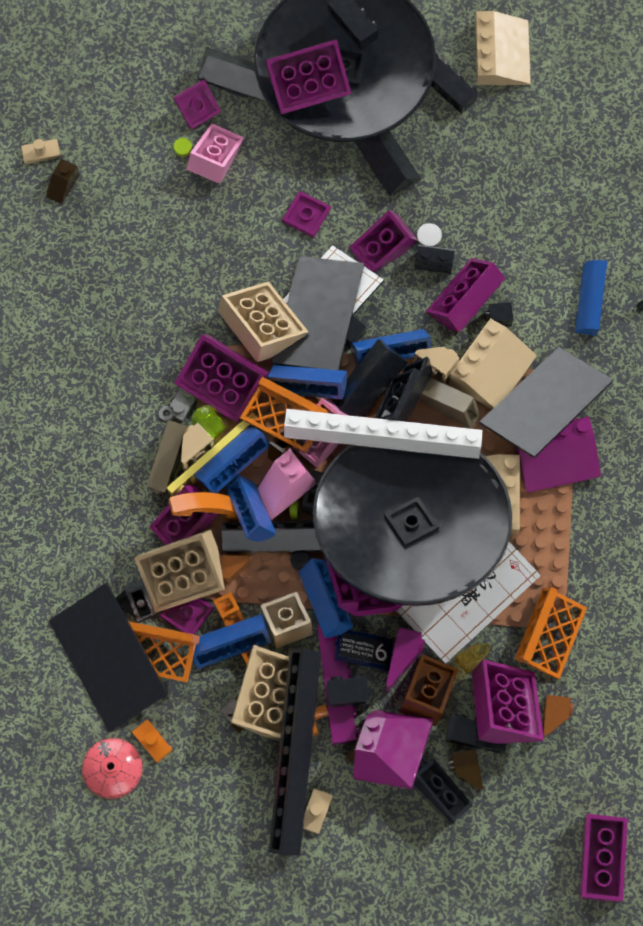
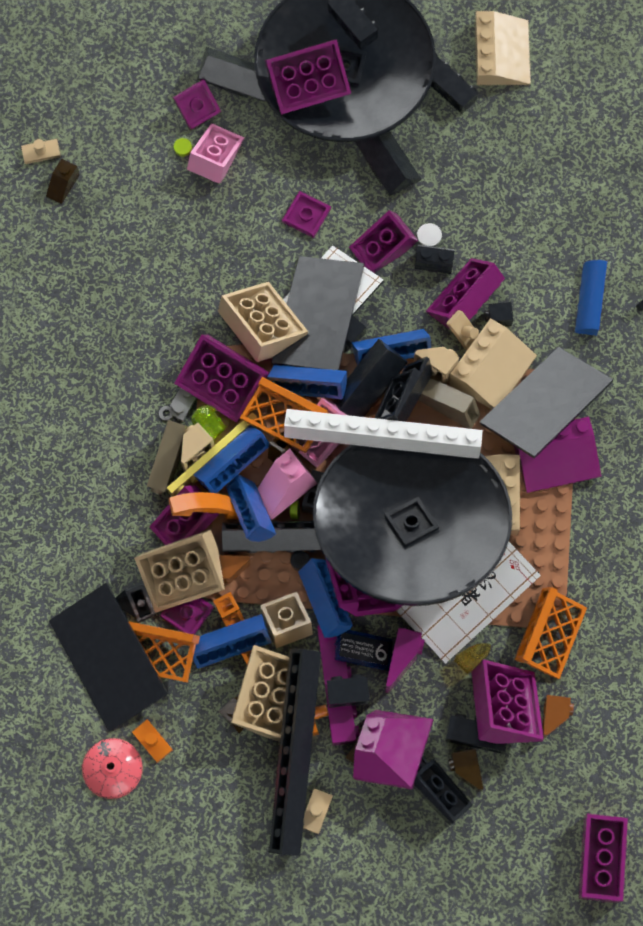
reddish brown slope [399,654,458,727] -> none
none -> tan tile [446,310,479,350]

